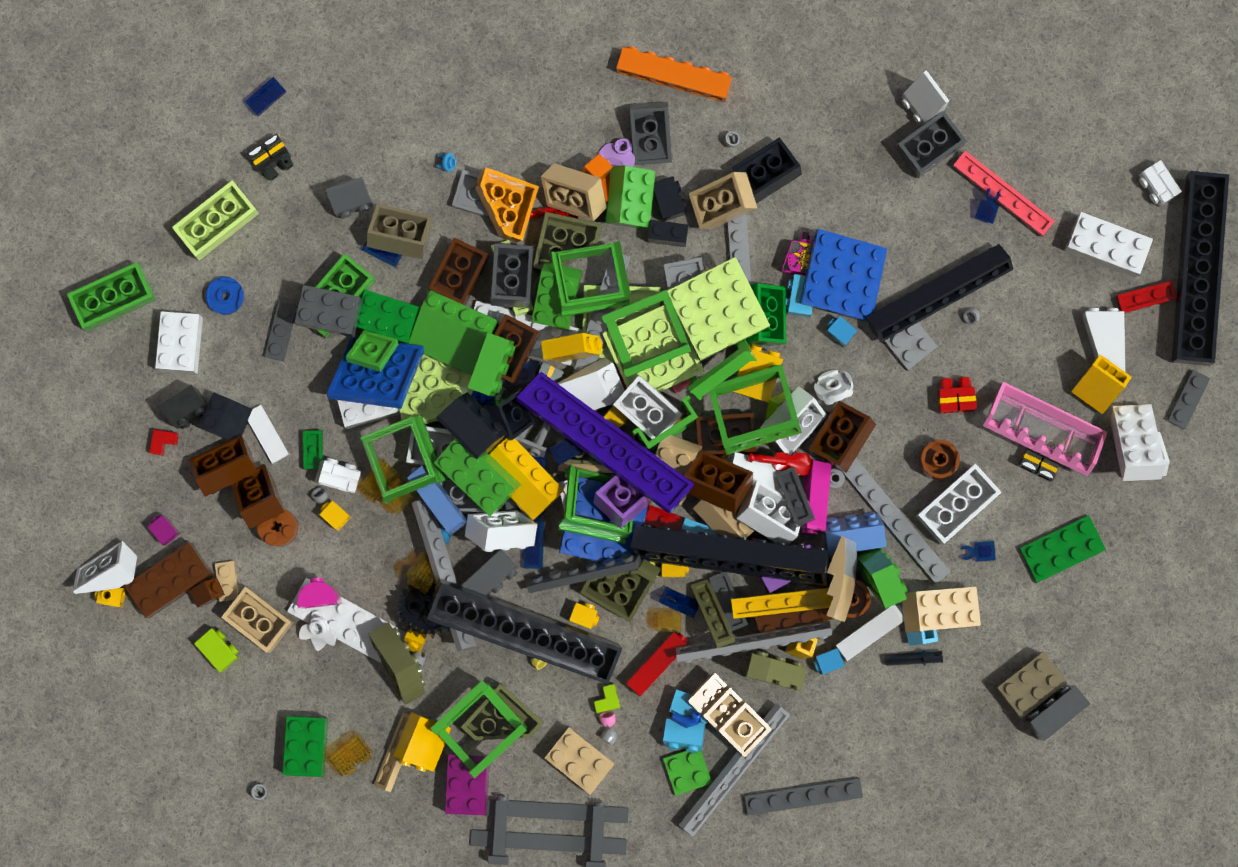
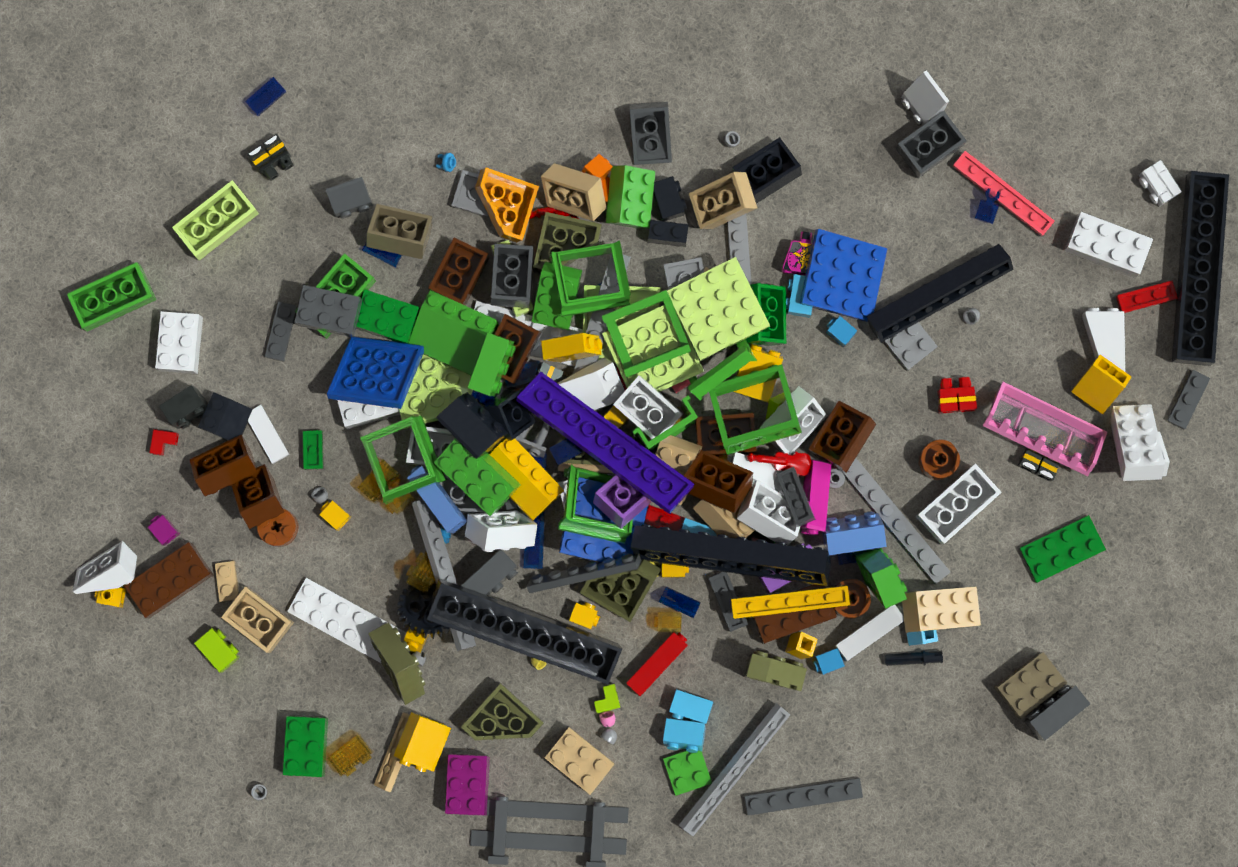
reddish brown brick [189,578,225,608] -> none
blue plate [206,277,244,315] -> none
dark pink brick [297,578,342,609] -> none
white plate [299,617,336,651] -> none
white brick [315,458,361,493] -> none
bright green plate [346,330,399,372] -> none
bright green piece [430,680,527,779] -> none
lavender plate [599,138,635,173] -> none
orange brick [616,46,732,103] -> none
blue arm [671,711,701,728] -> none
light grey plate [676,621,832,663] -> none
tan slope [687,672,772,757] -> none
olive plate [691,579,735,648] -> none
white plate [814,370,853,405] -> none
tan slope [827,536,857,622] -> none
clear blue plate [961,541,996,562] -> none

